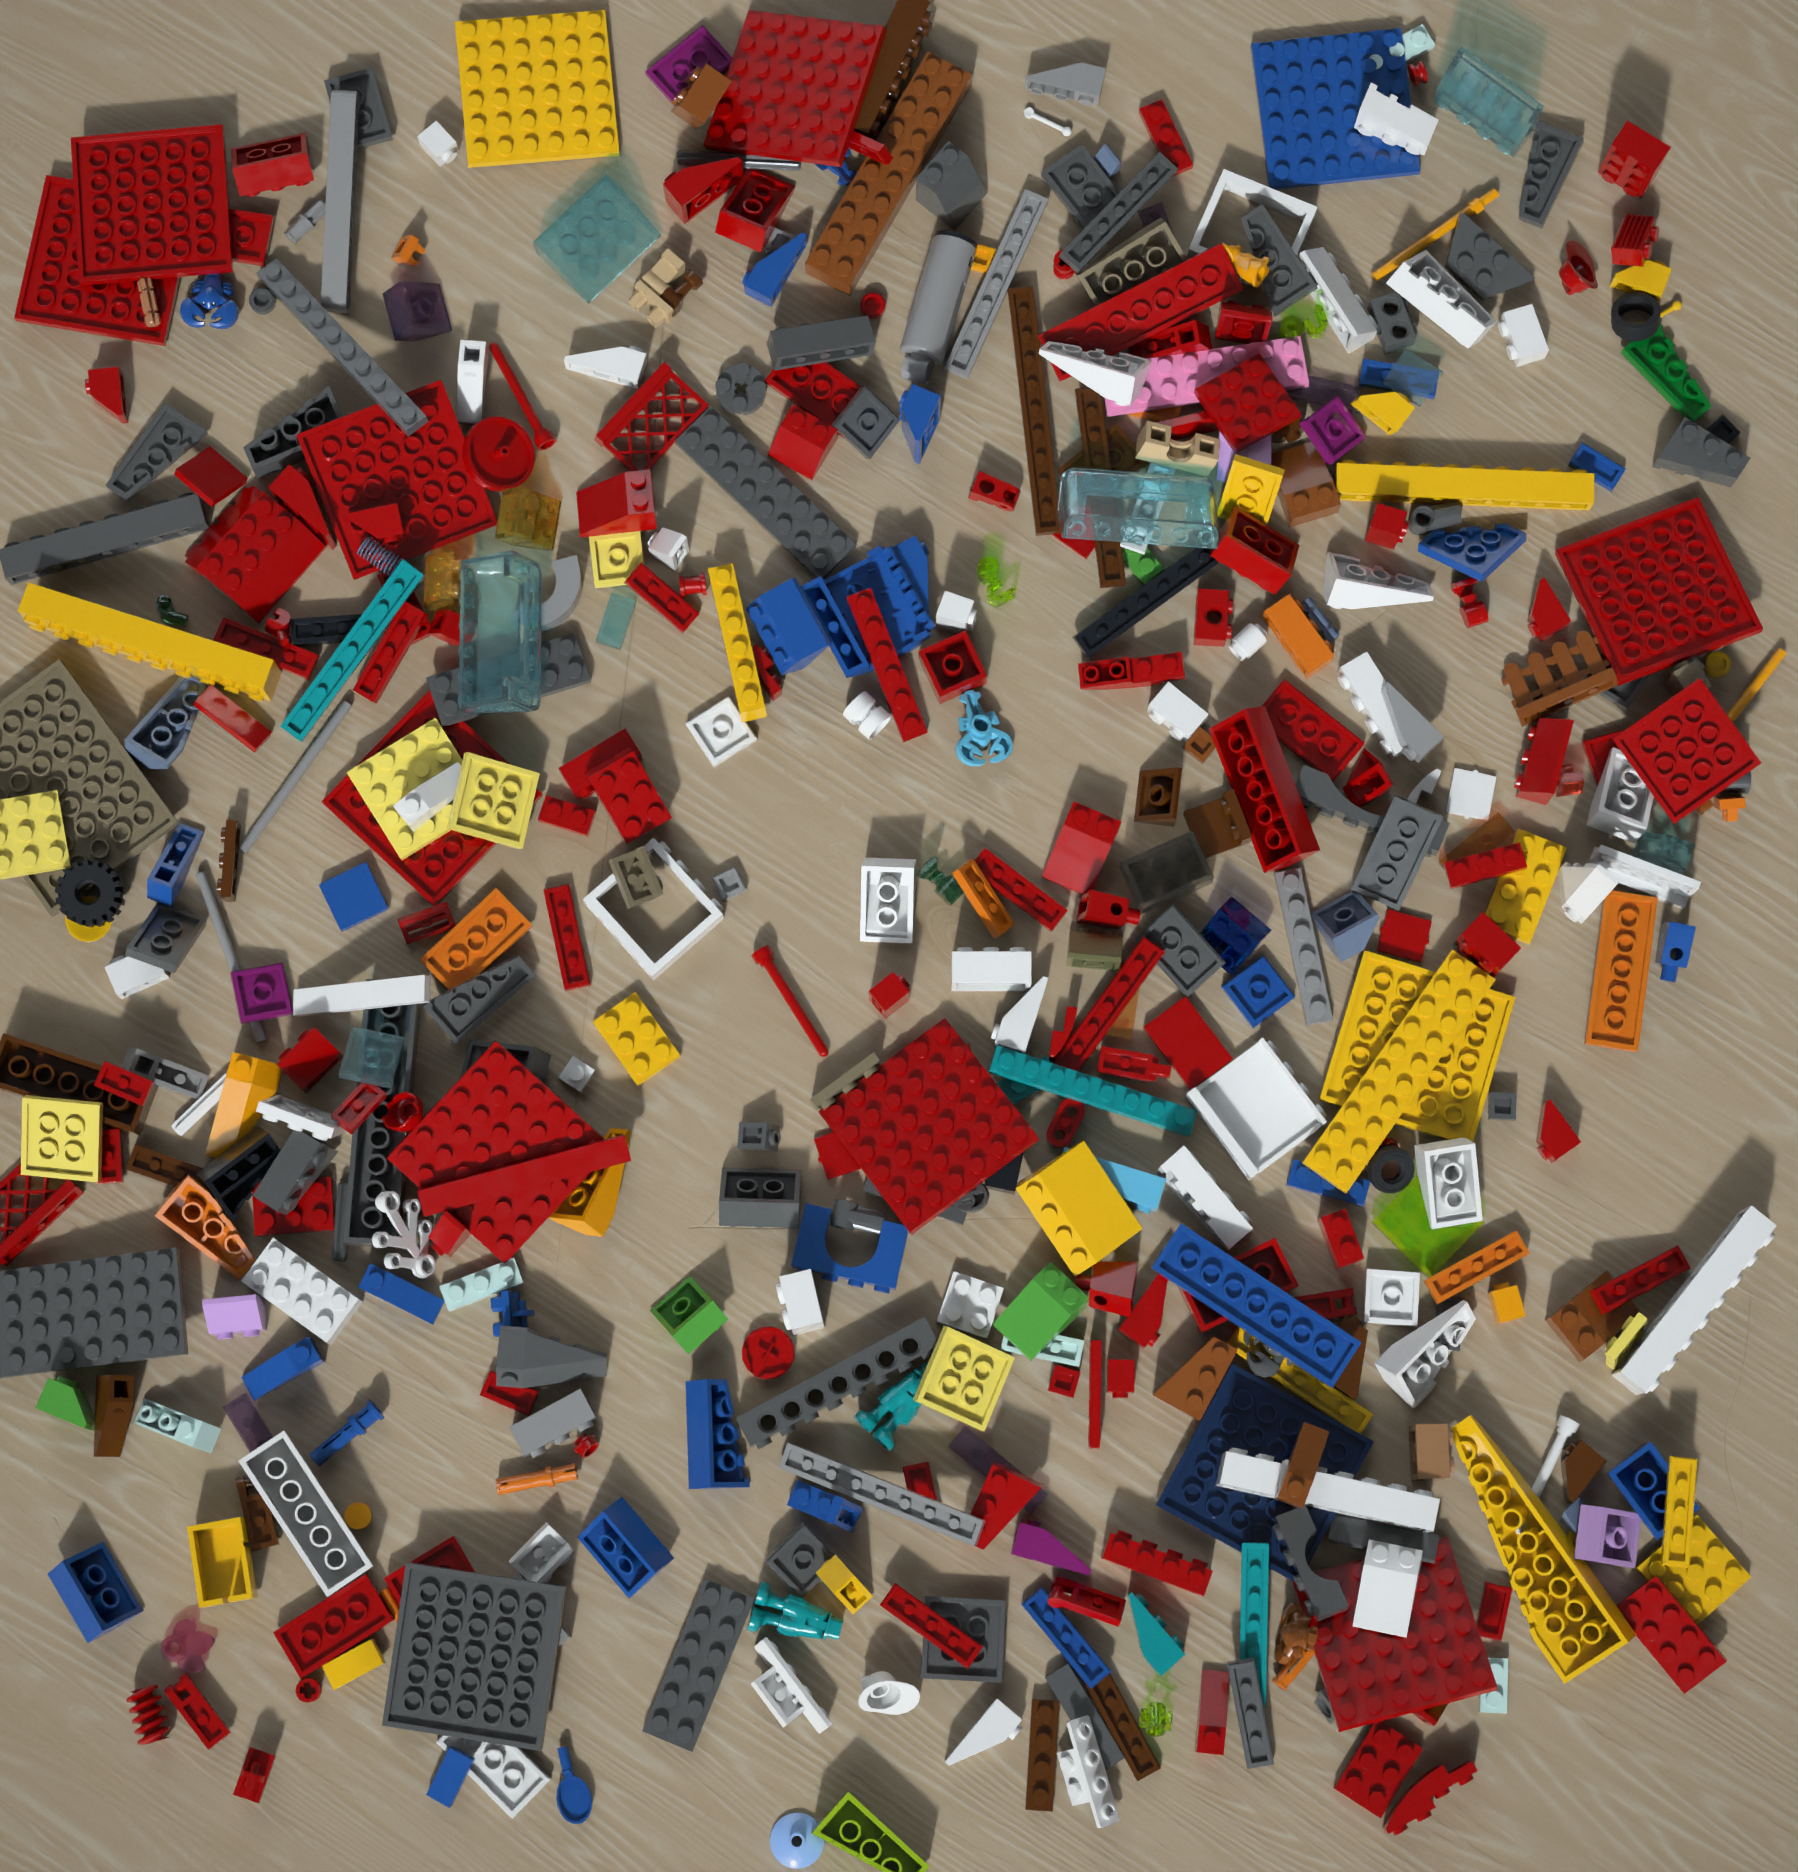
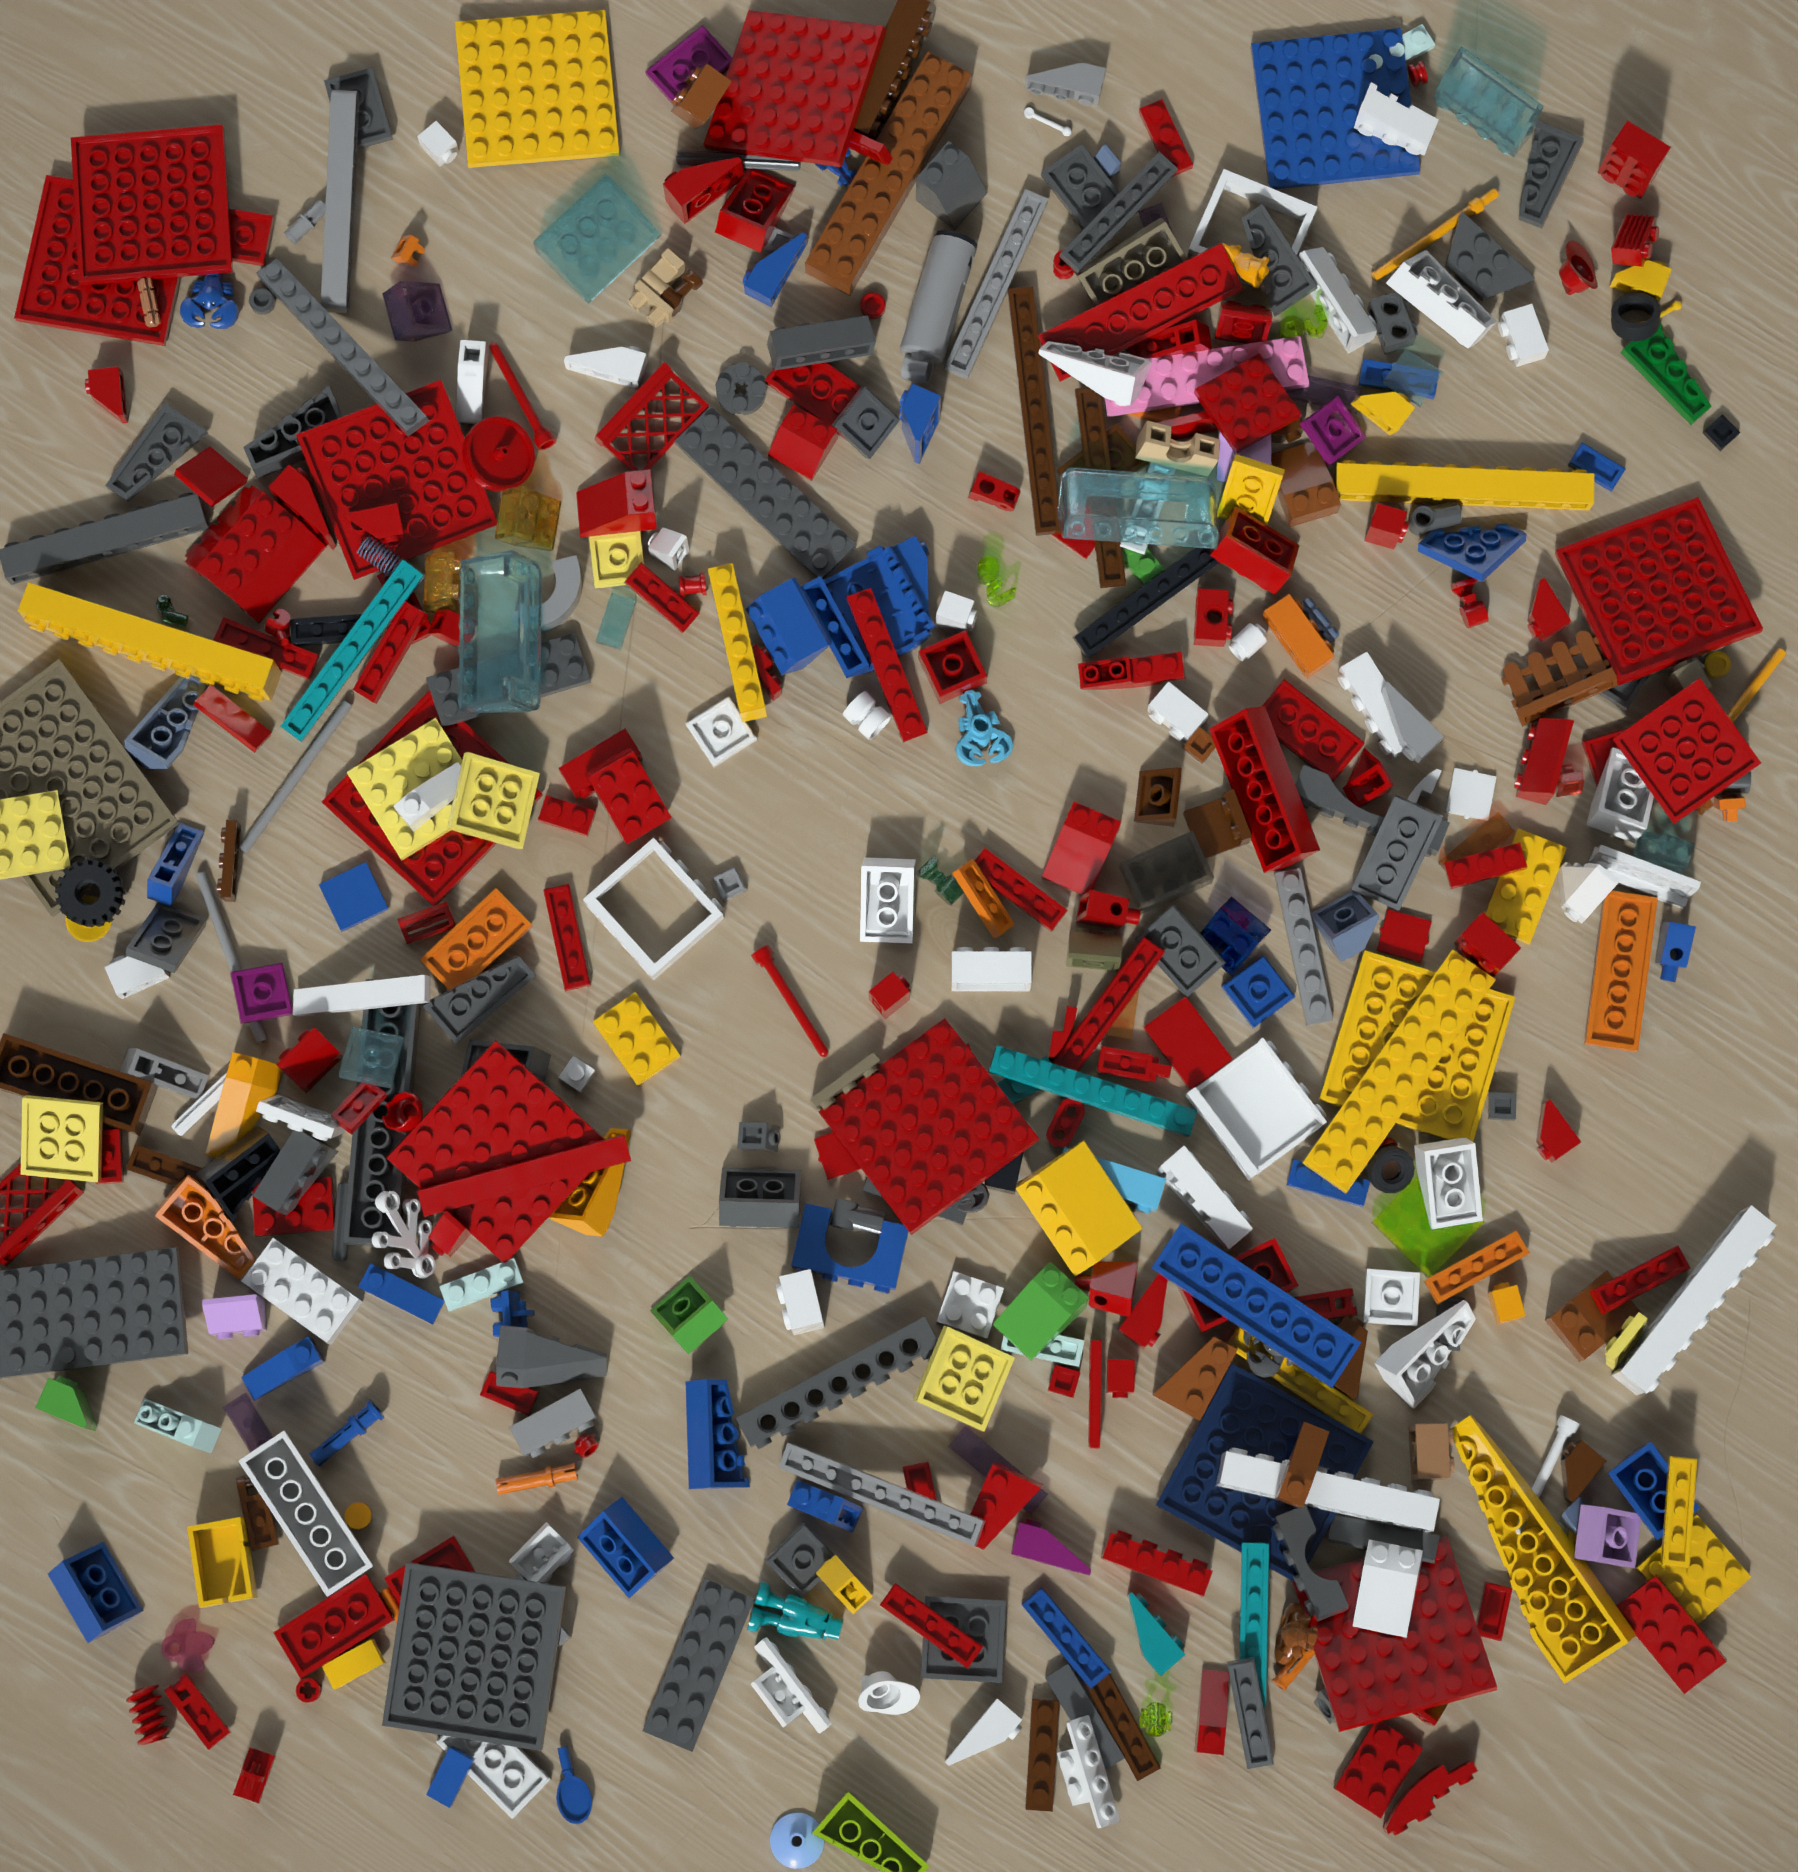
red plate [94,1061,155,1106] -> none
reddish brown slope [94,1375,135,1457] -> none
red slope [231,133,314,197] -> none
dark tan bracket [609,846,663,909] -> none
red tile [742,1326,795,1380] -> none
teal piece [854,1362,928,1451] -> none
light orange tile [971,243,997,274] -> none
white slope [991,976,1048,1054] -> none
red plate [1047,1577,1126,1627] -> none
red brick [1317,1208,1364,1270] -> none
white wedge [1323,552,1434,609] -> none
light aqua plate [1478,1658,1508,1714] -> none
dark grey wedge [1653,417,1750,487] -> none

